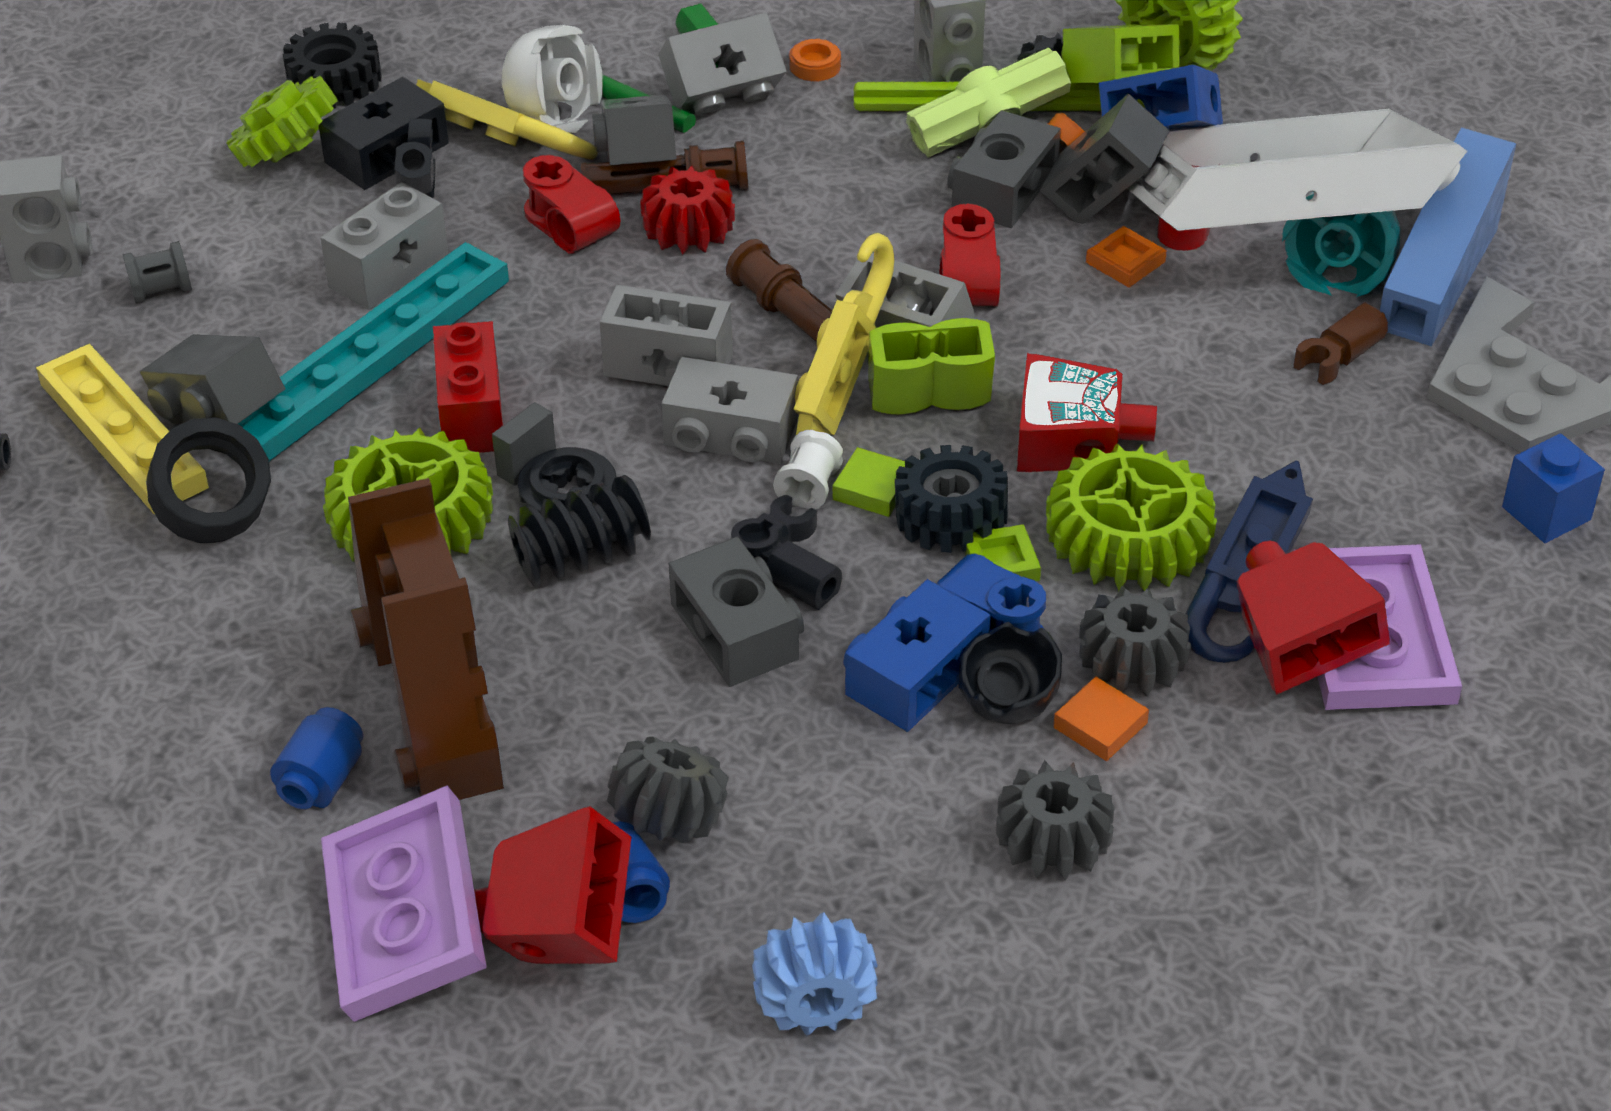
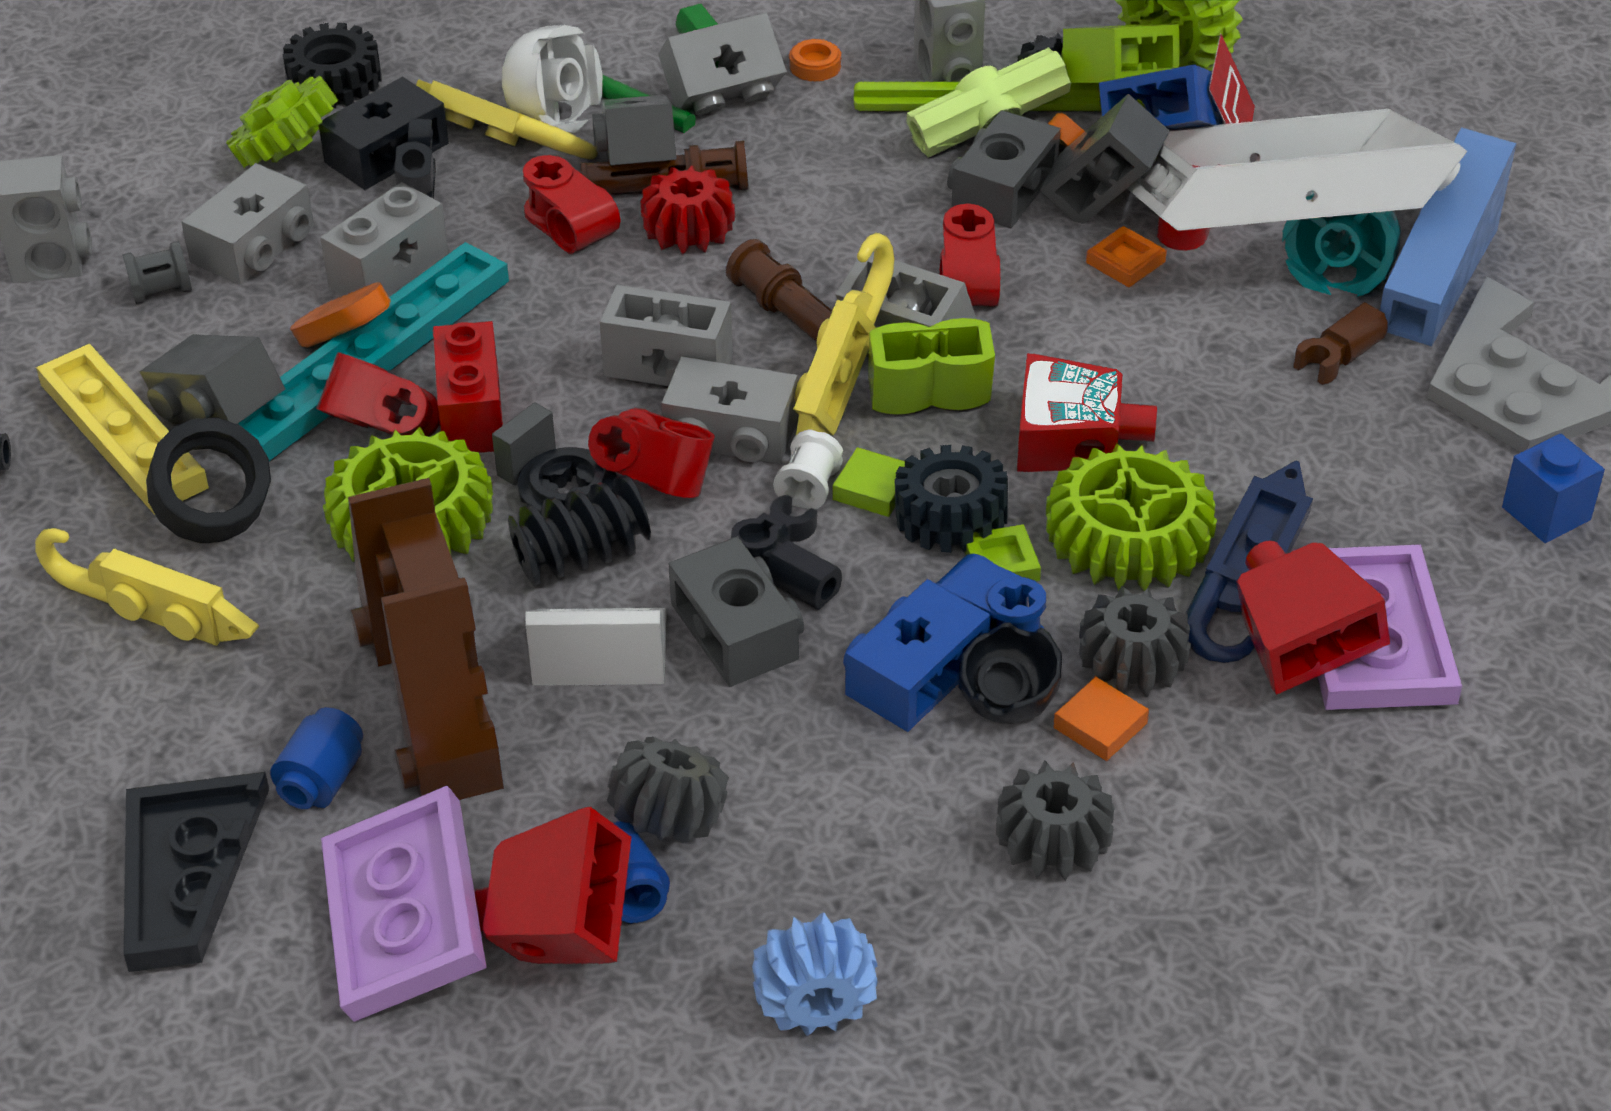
none -> light yellow plate [35,528,259,646]
none -> black wing [123,771,269,972]
none -> light grey brick [181,163,314,285]
none -> orange tile [290,282,391,348]
none -> red piece [316,352,440,437]
none -> white slope [525,608,667,686]
none -> red piece [588,408,715,498]
none -> red sticker [1209,33,1255,124]

